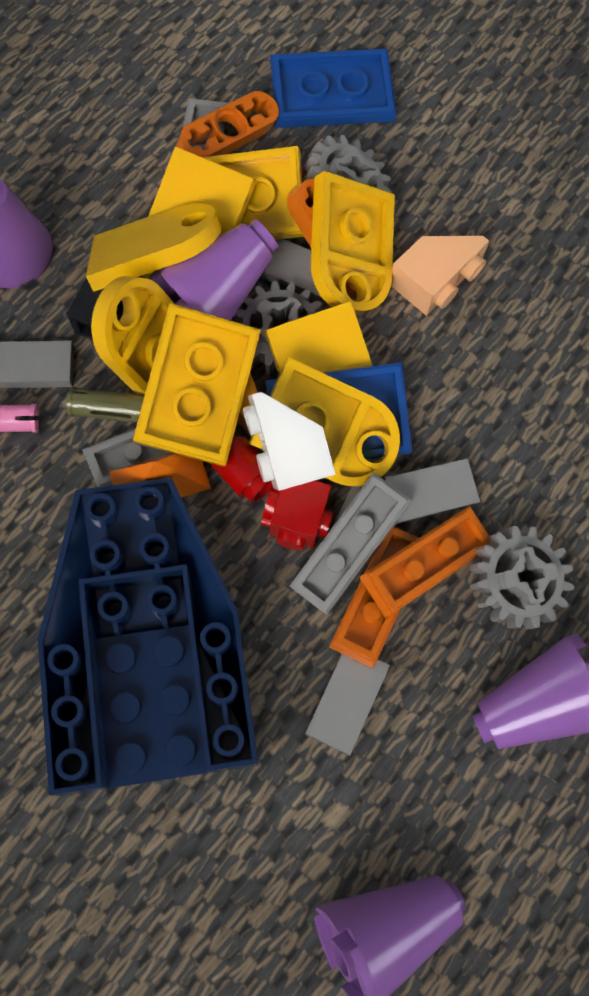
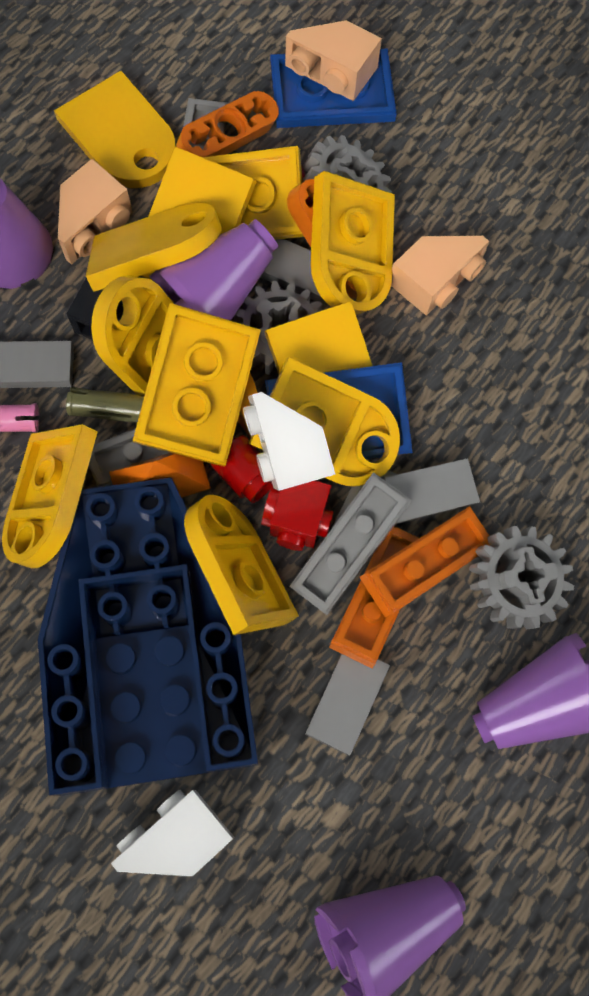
none -> yellow tile [2,424,98,569]
none -> yellow tile [54,71,176,188]
none -> light nougat slope [58,159,133,264]
none -> white slope [111,790,235,876]
none -> yellow tile [184,495,299,635]
none -> light nougat slope [285,20,382,101]

